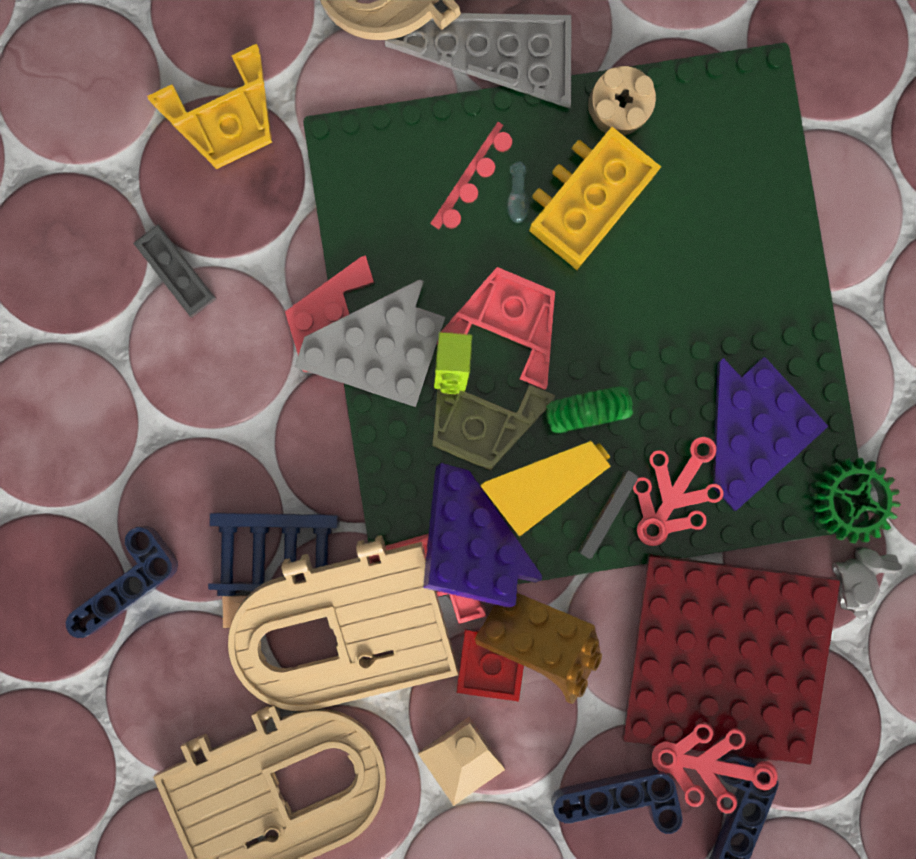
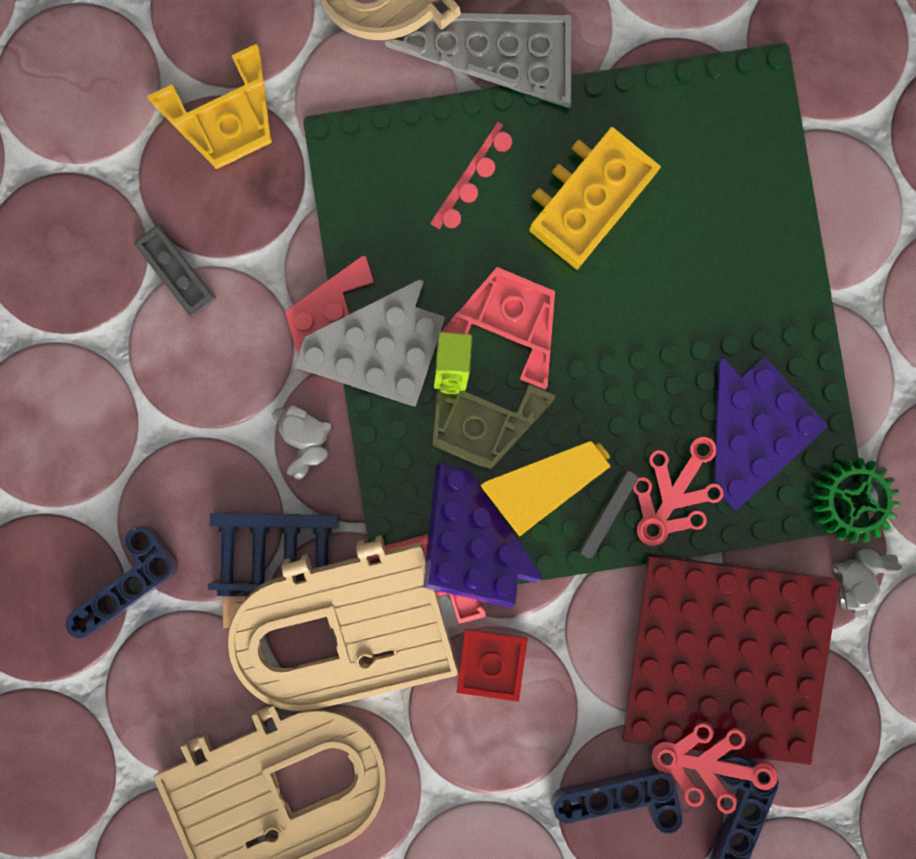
tan slope [418,717,505,806] -> none
pearl gold bracket [475,593,602,704] -> none
clear light blue piece [506,161,530,223] -> none
green gear [546,386,633,433] -> none
tan brick [588,66,656,136] -> none
none -> light grey animal [271,404,333,480]

